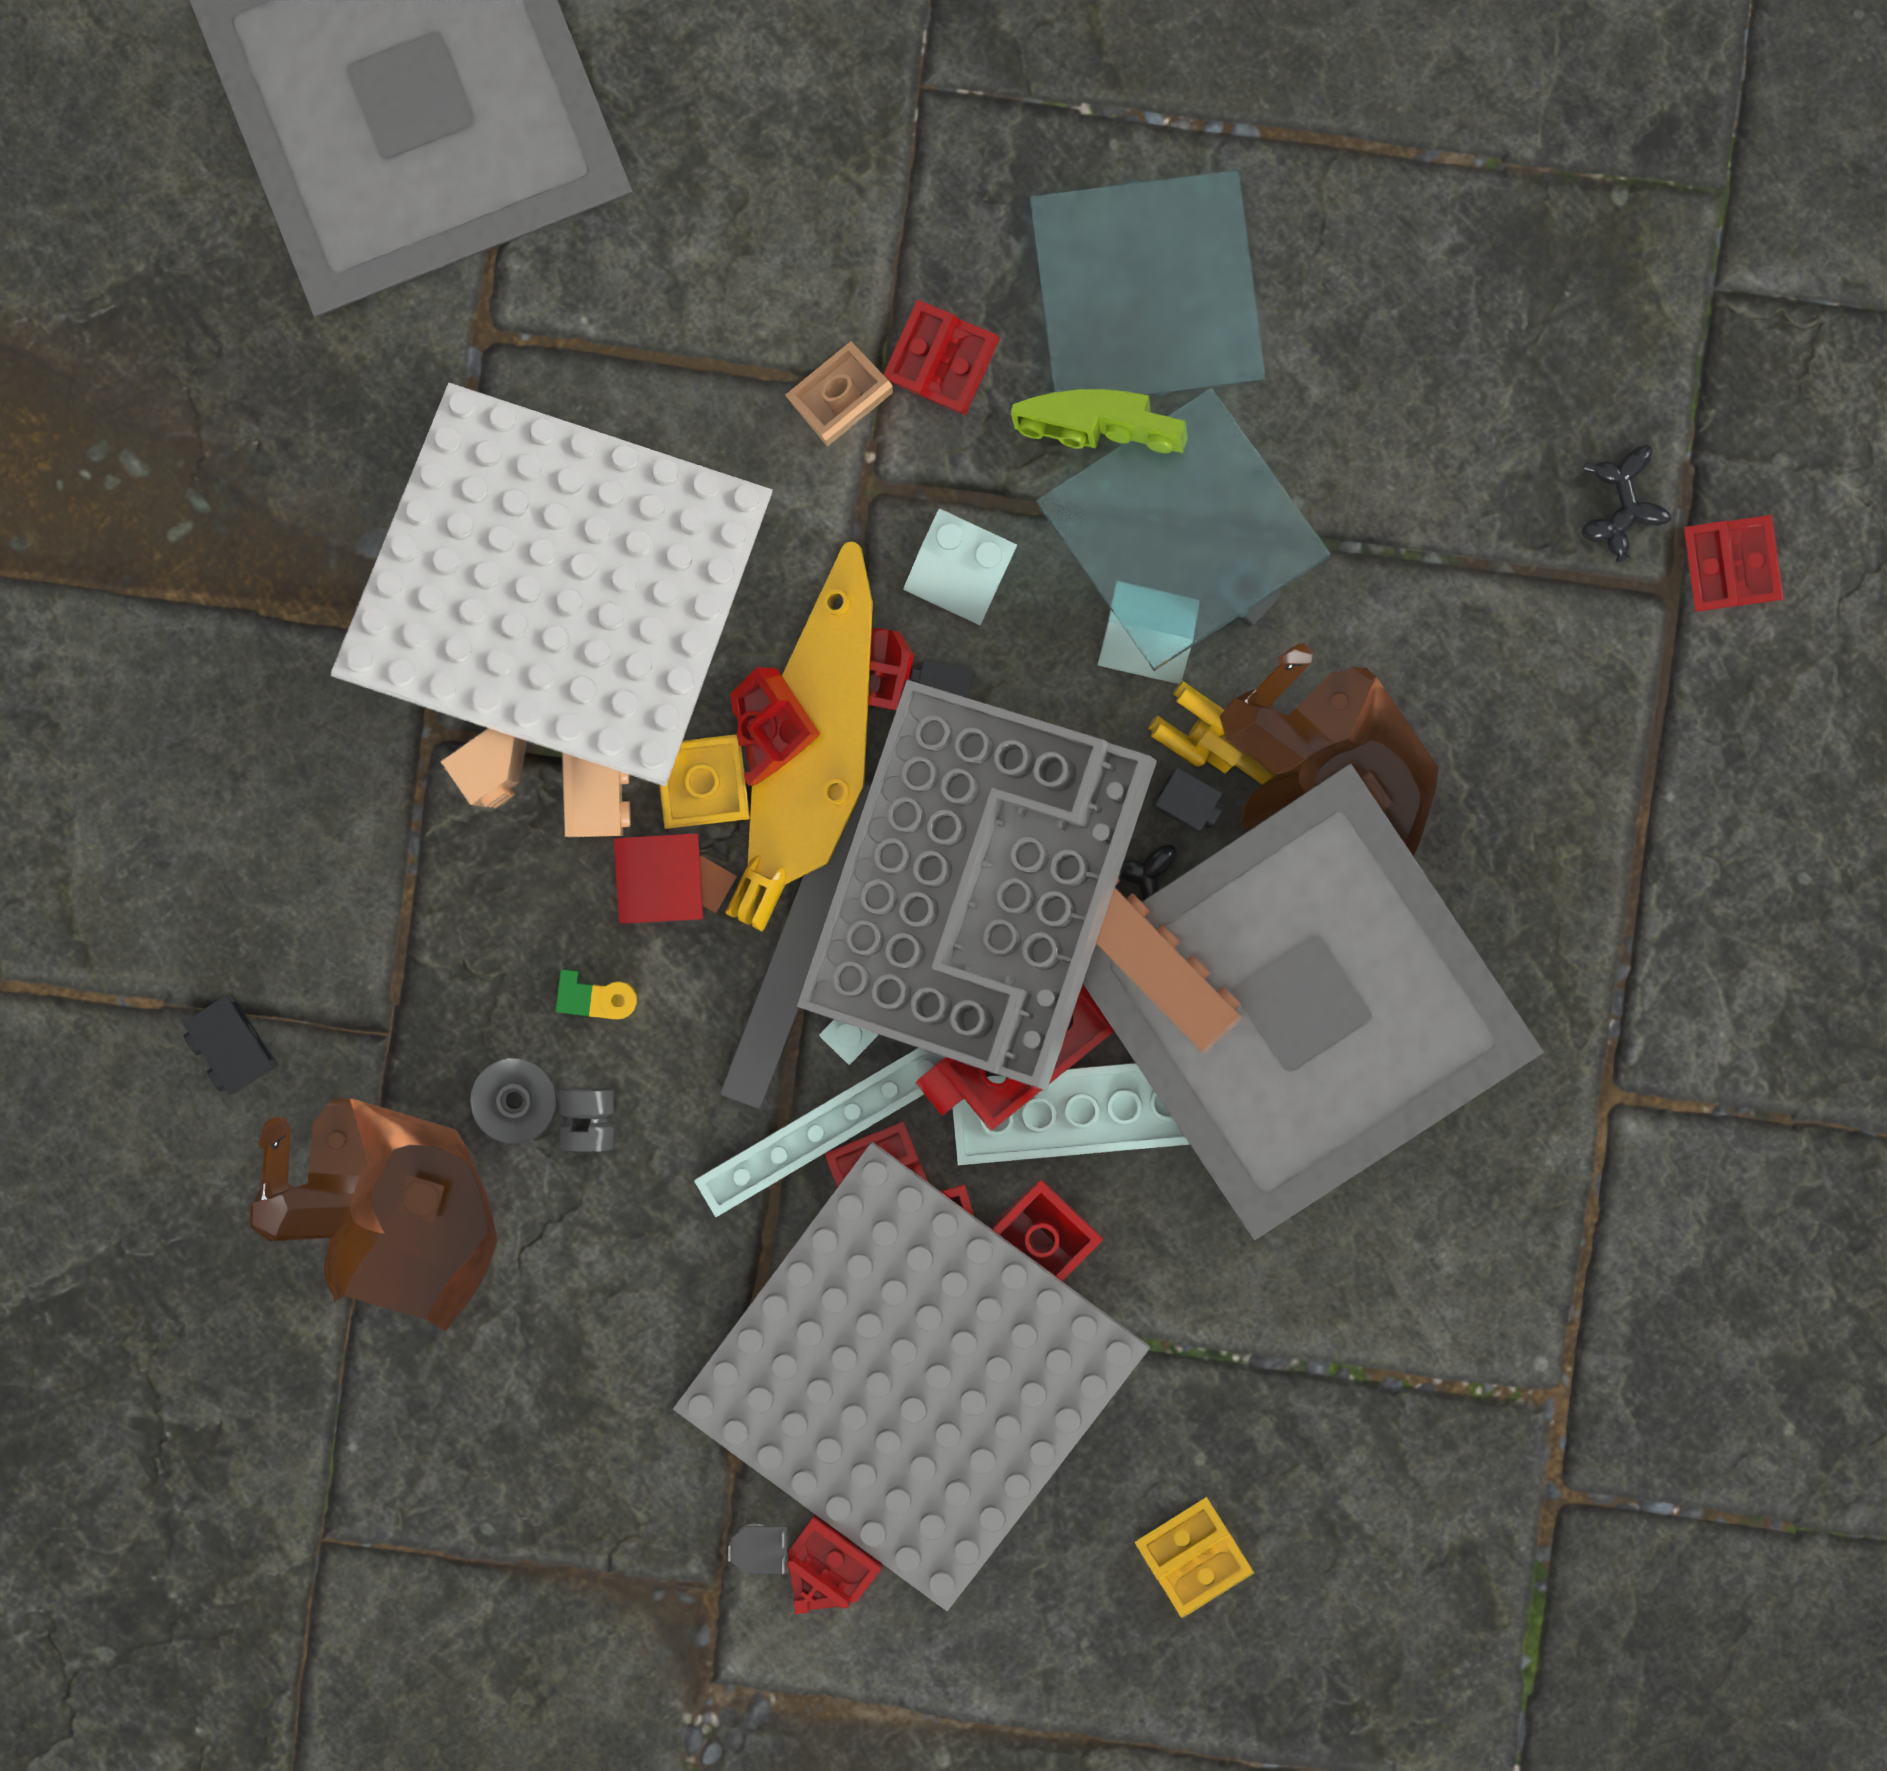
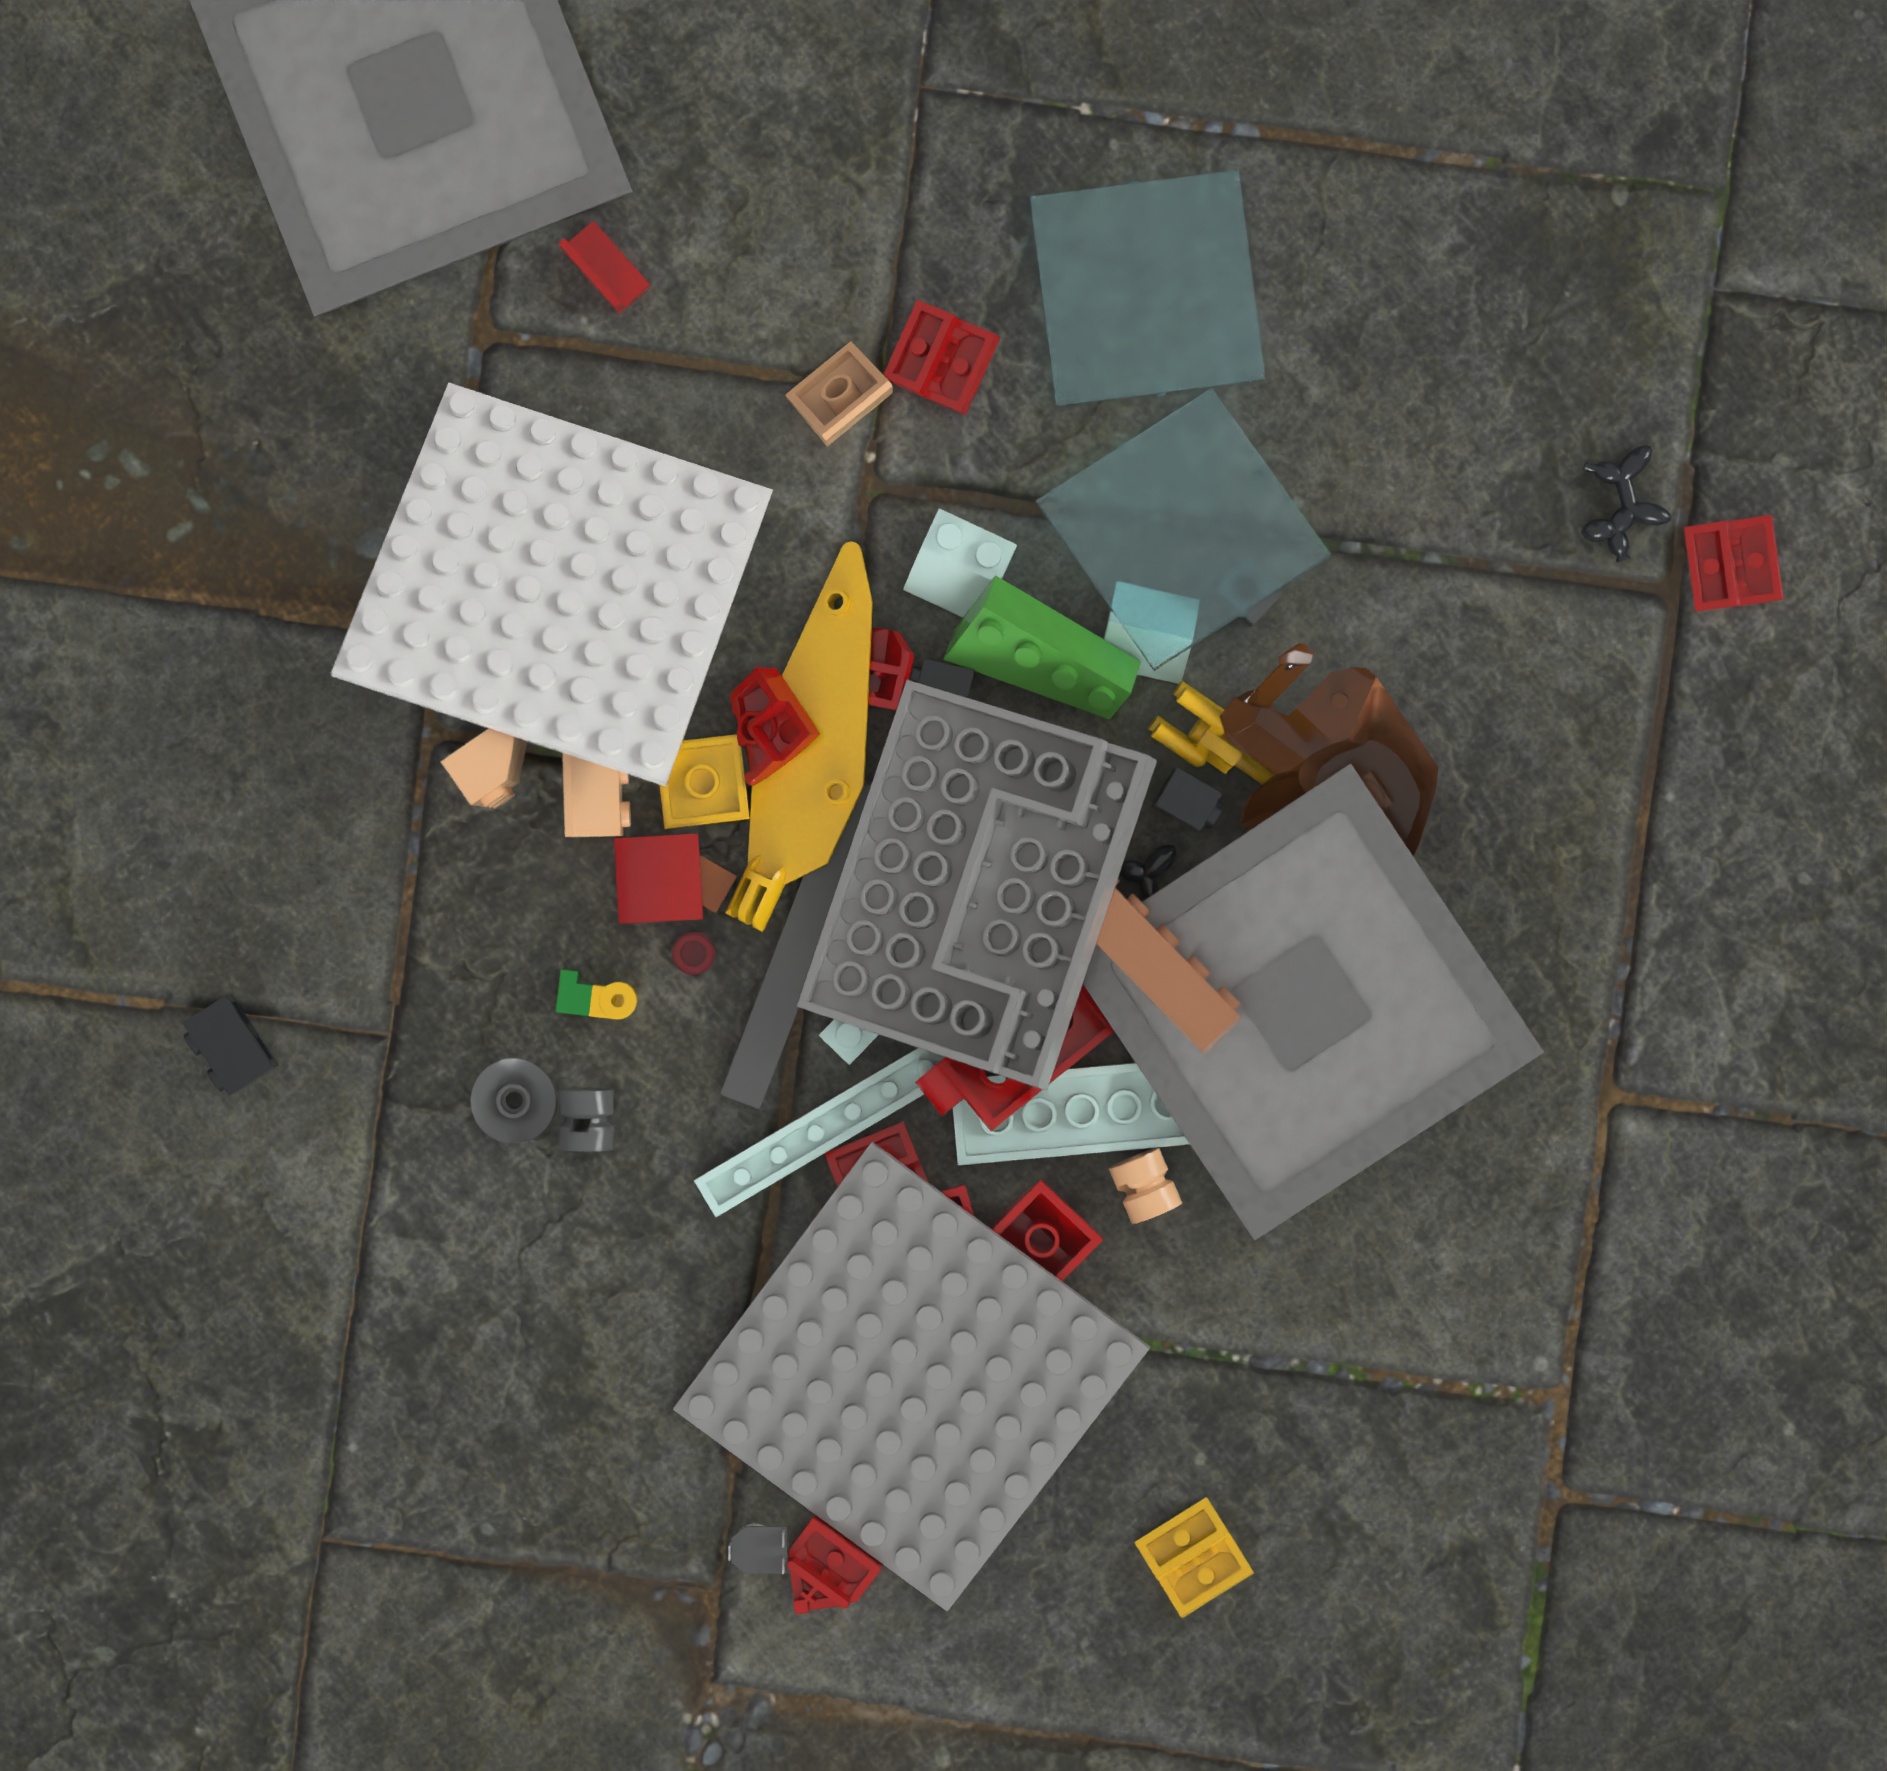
reddish brown piece [250,1098,498,1332] -> none
lime slope [1011,389,1188,453] -> none
none -> red panel [558,220,651,315]
none -> dark red tile [672,932,715,975]
none -> bright green wedge [943,575,1141,719]
none -> light nougat wheel [1108,1147,1182,1224]

